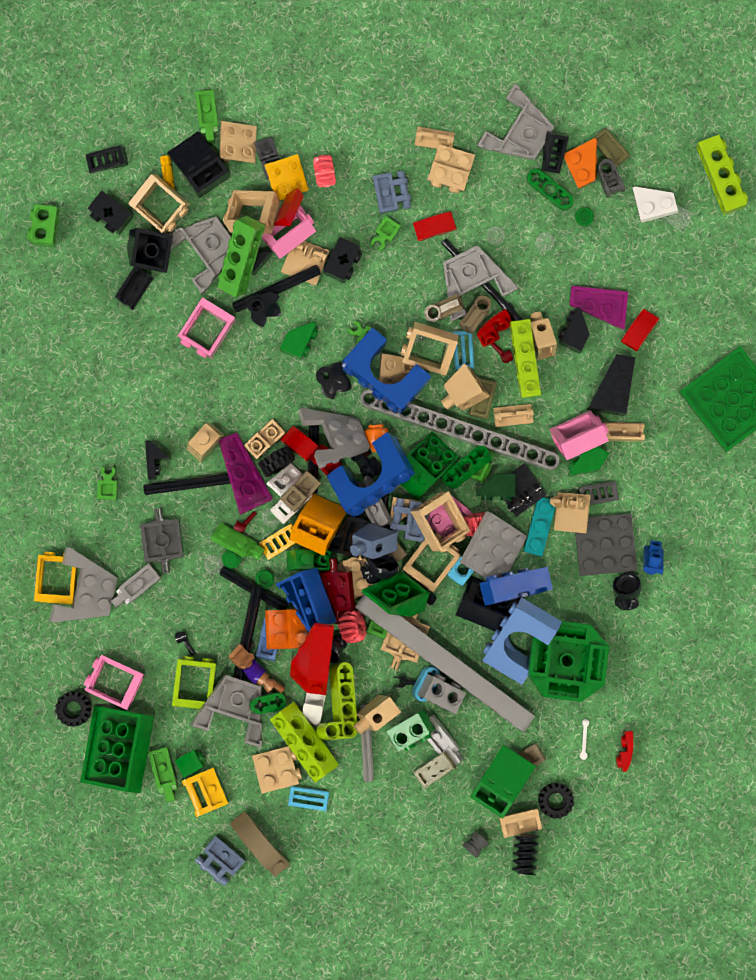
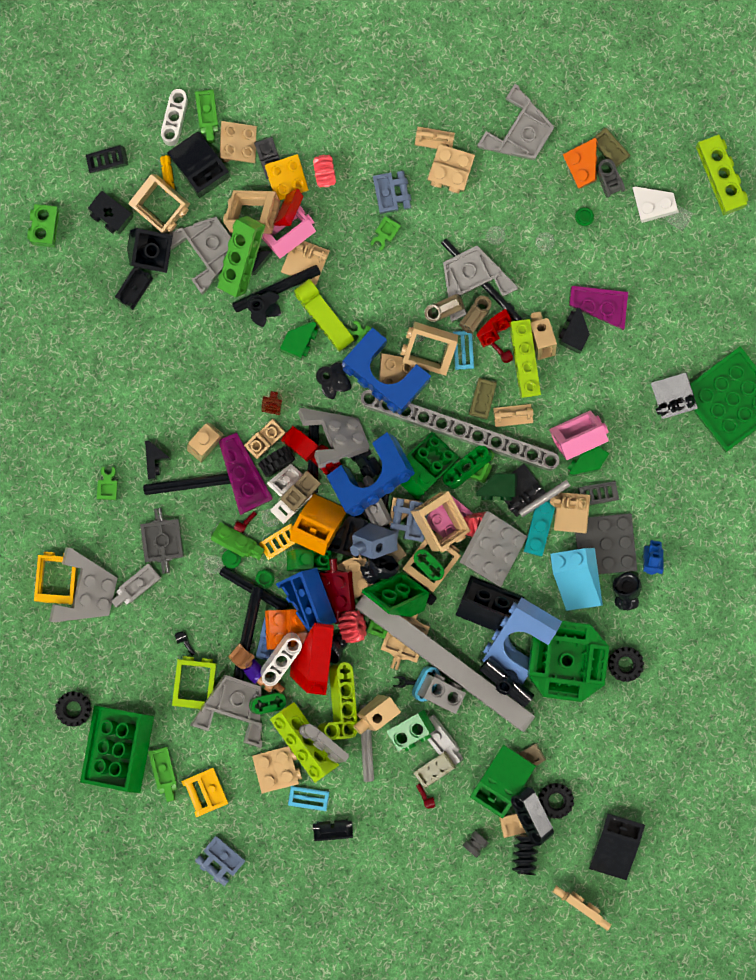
bright pink window [84,655,145,710] -> none
green slope [175,749,207,778] -> none
bright pink window [178,297,236,359] -> none
dark tan arch [230,811,290,877] -> none
white slope [302,693,326,726] -> none
black brick [323,237,362,284] -> none
orange head [364,424,389,452] -> none
red slope [413,211,457,242] -> none
tan torso [441,364,490,410] -> none
medium azure brick [447,556,474,587] -> none
blue wedge [479,567,553,606] -> none
green beam [527,169,574,211] -> none
black slope [542,131,569,174] -> none
white hinge [580,719,589,760] -> none
black wedge [587,354,636,416] -> none
tan hinge [604,422,645,442] -> none
red slope [616,731,634,772] -> none
red slope [621,309,659,352] -> none
none -> white beam [161,89,188,146]
none -> white beam [260,633,302,686]
none -> clear red tile [261,391,282,415]
none -> lime beam [294,279,355,352]
none -> light grey hinge [299,724,349,763]
none -> black hinge [313,819,353,841]
none -> green beam [413,549,444,581]
none -> dark red hand [416,784,435,809]
none -> black piece [479,657,534,707]
none -> black beam [511,787,554,846]
none -> light grey bar [519,479,571,517]
none -> medium azure slope [550,548,603,611]
none -> tan plate [552,885,612,931]
none -> black slope [589,813,645,880]
none -> black tyre [608,647,644,682]
none -> hinge [651,372,698,419]

